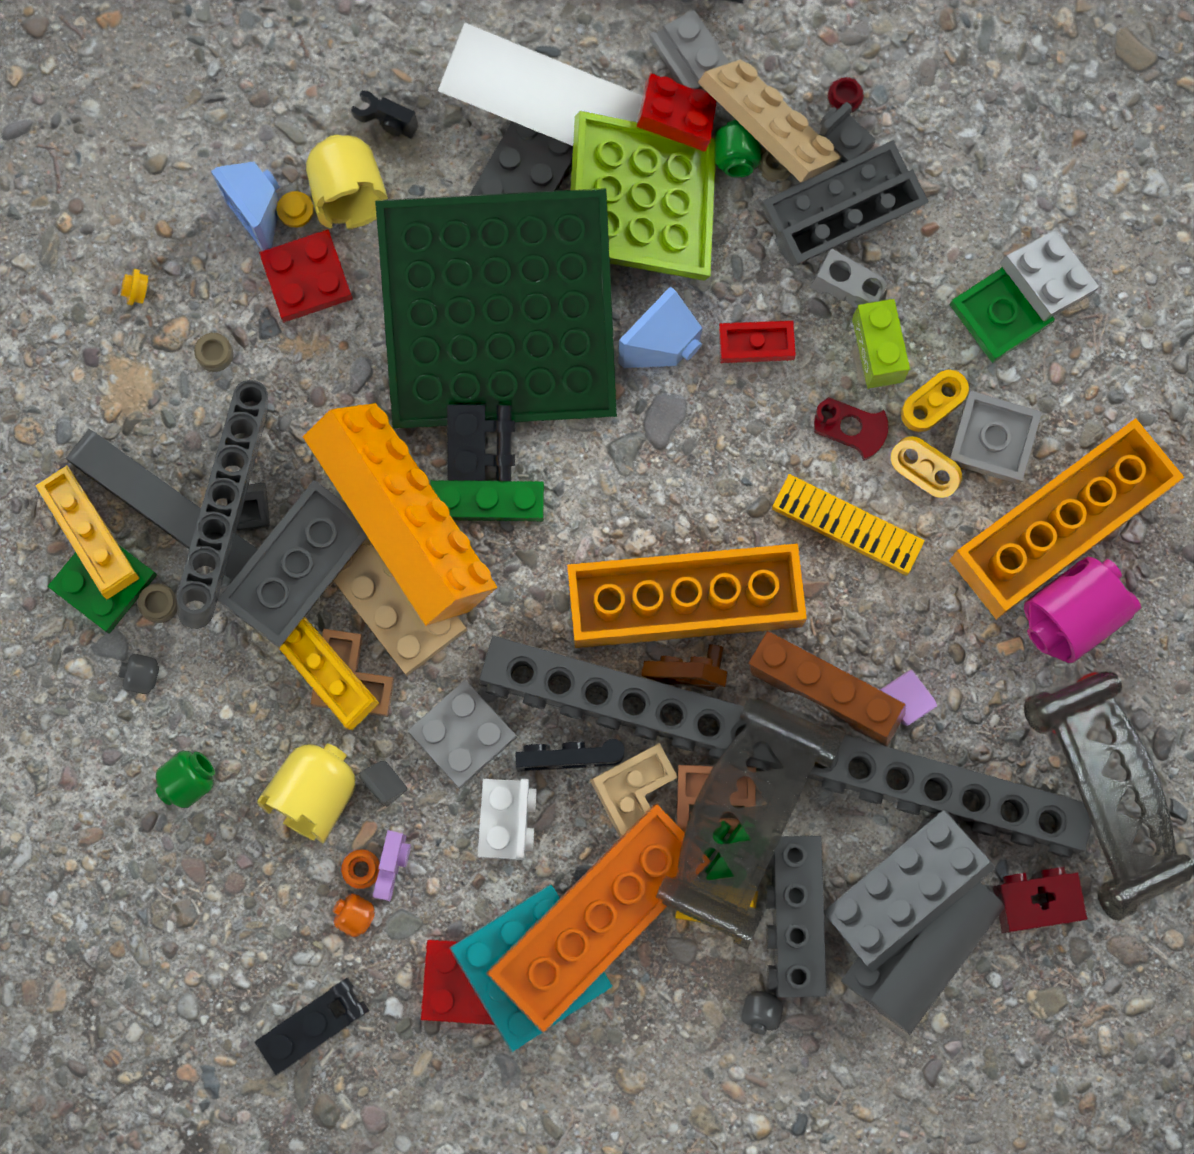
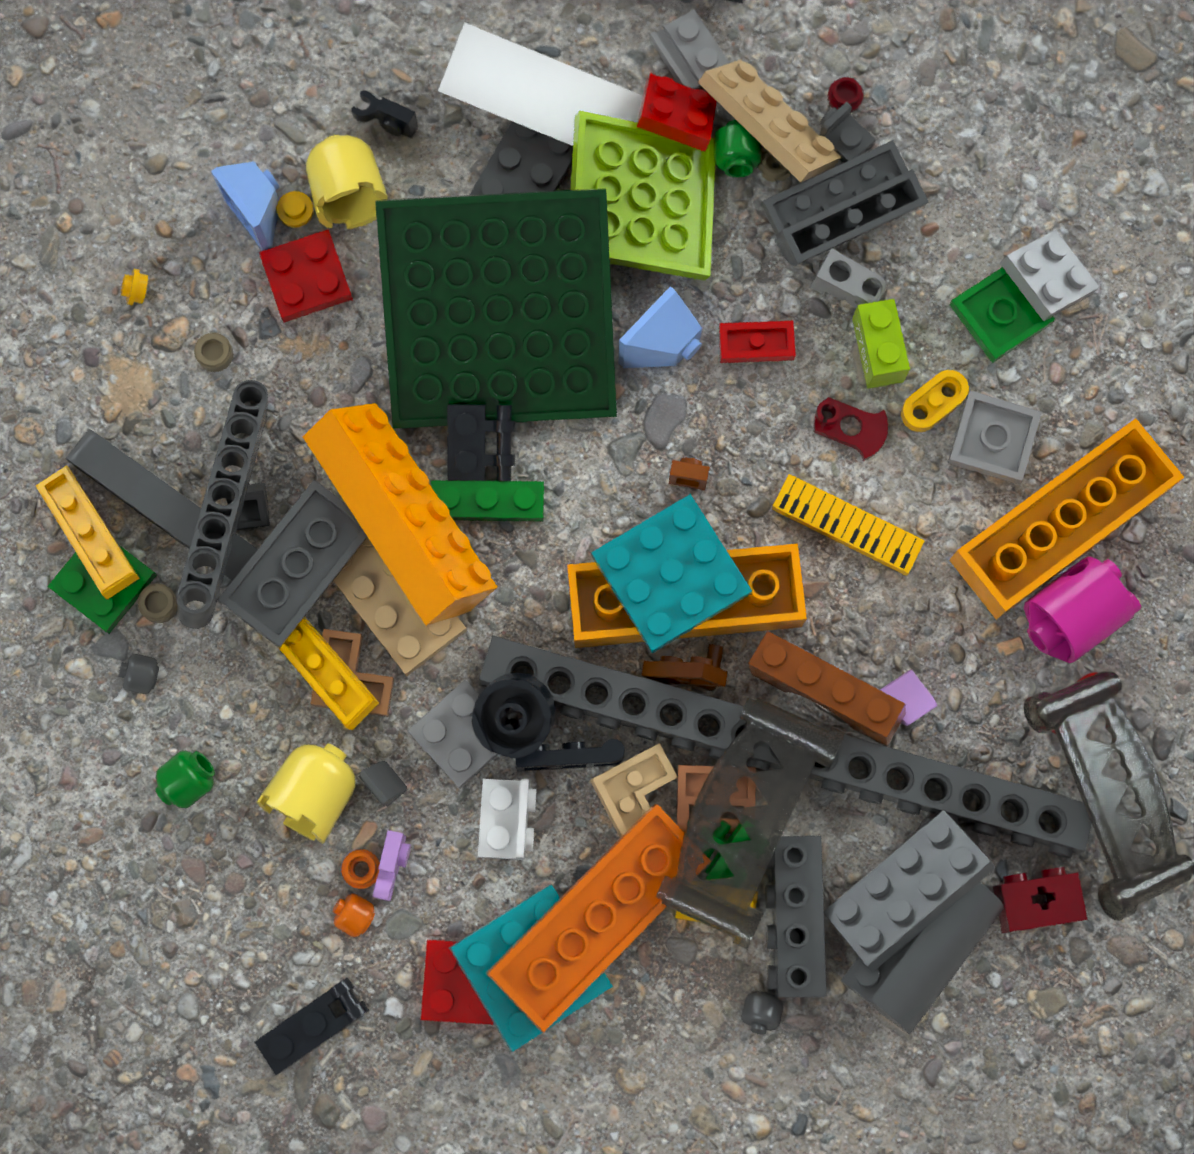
yellow plate [891,436,962,498] -> none
none -> black brick [472,673,556,758]
none -> teal plate [591,494,752,653]
none -> dark orange plate [668,457,710,490]

